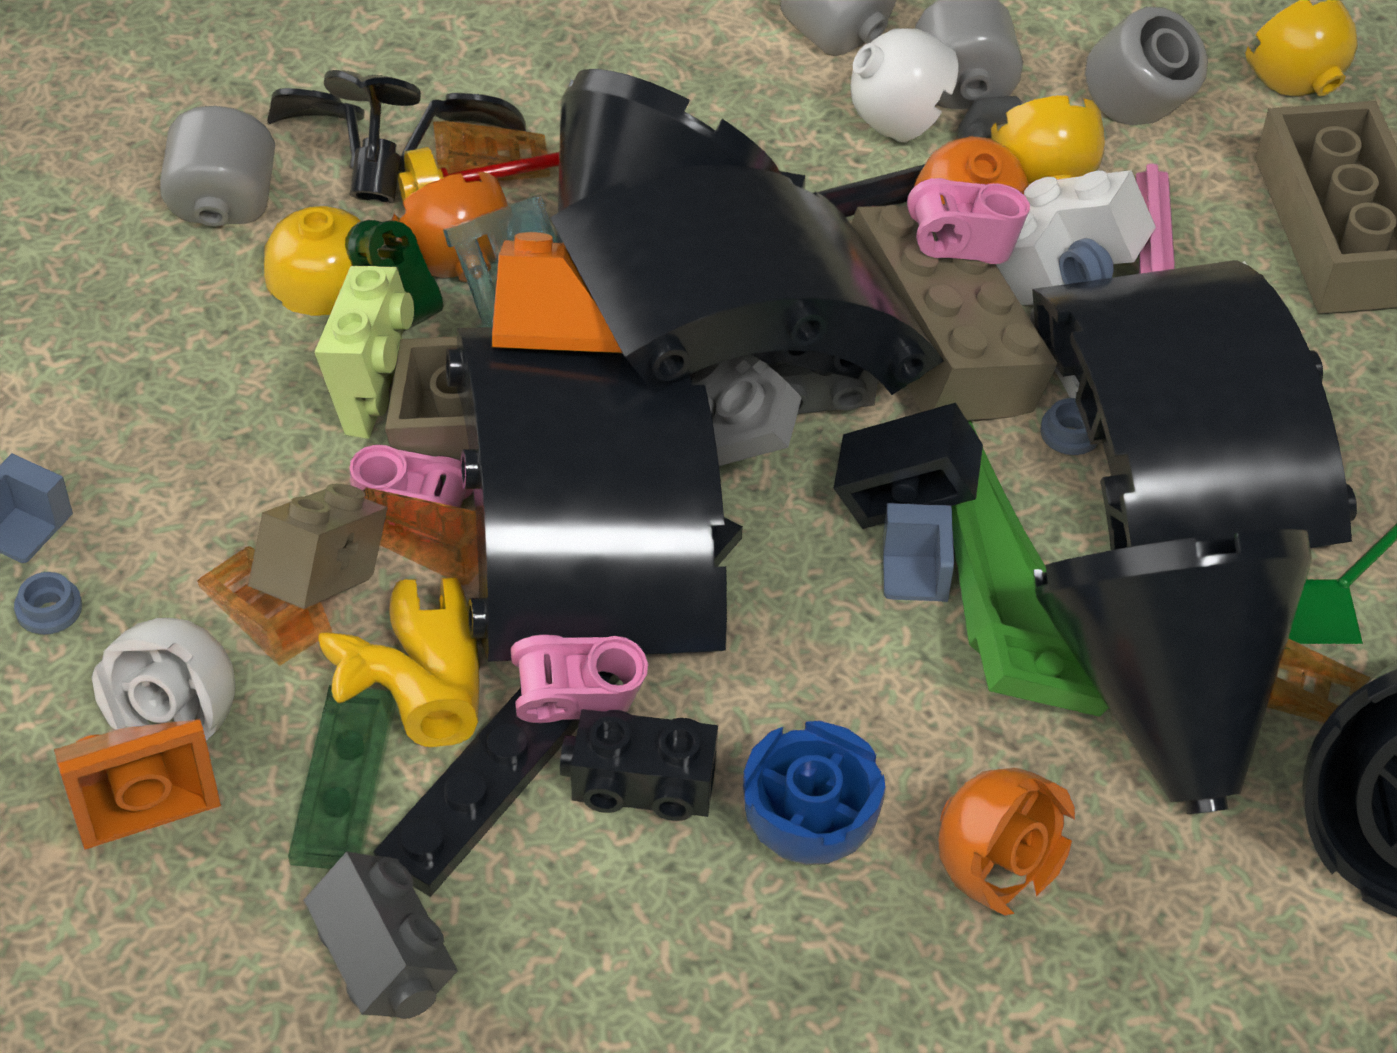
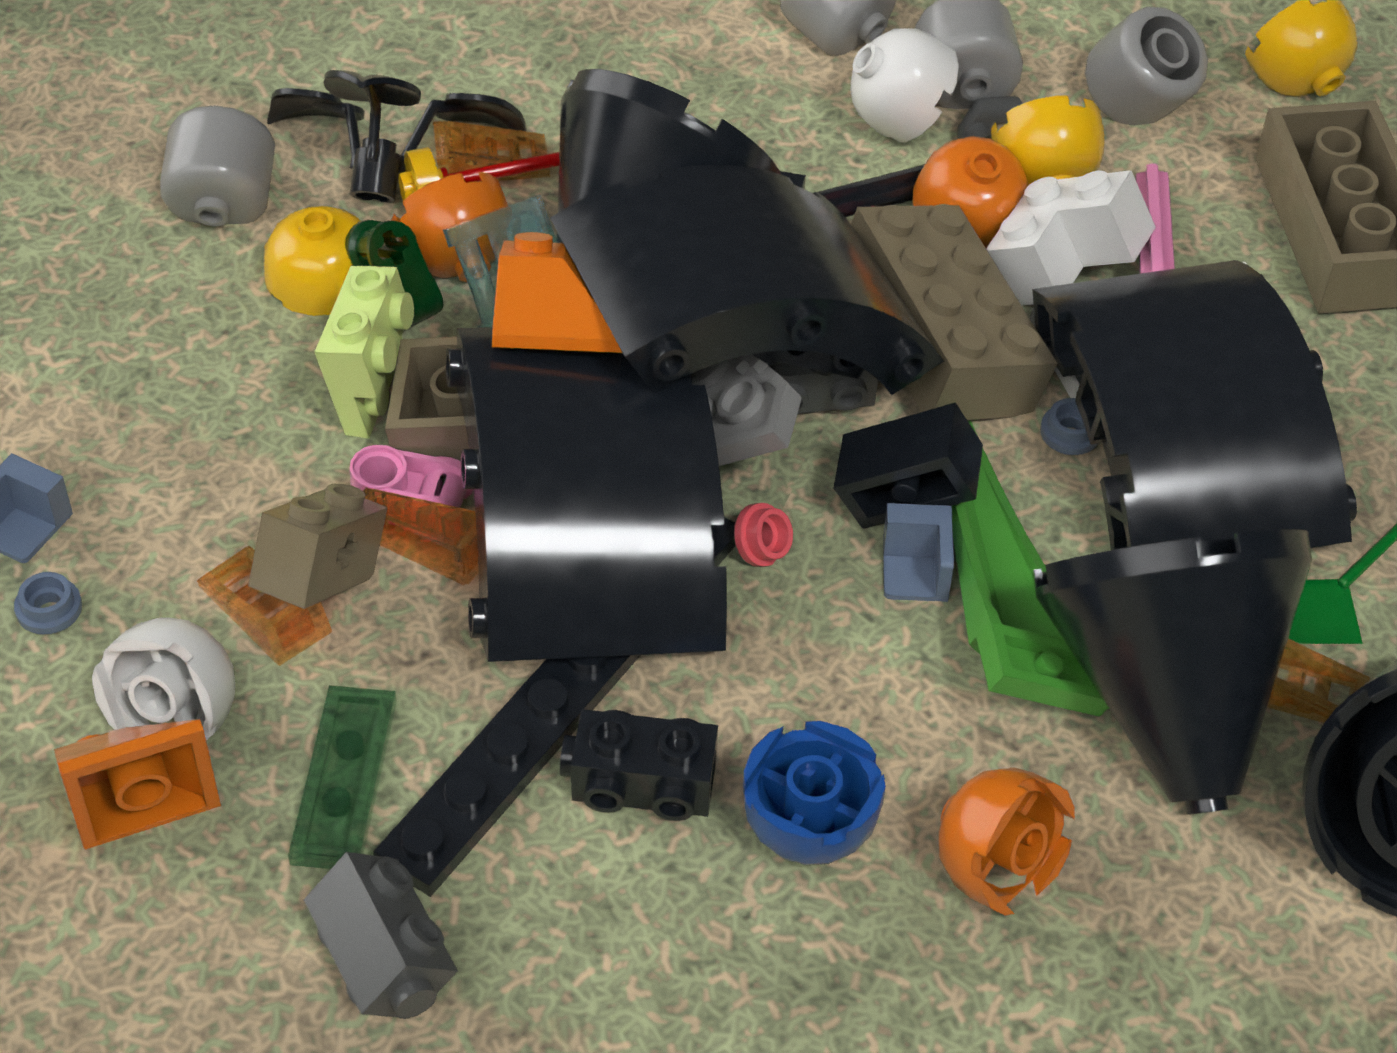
yellow piece [318,577,480,748] -> none
bright pink piece [511,635,648,723] -> none
bright pink piece [907,178,1030,264] -> none
sand blue plate [1059,238,1114,284] -> none
none -> coral plate [734,503,793,567]

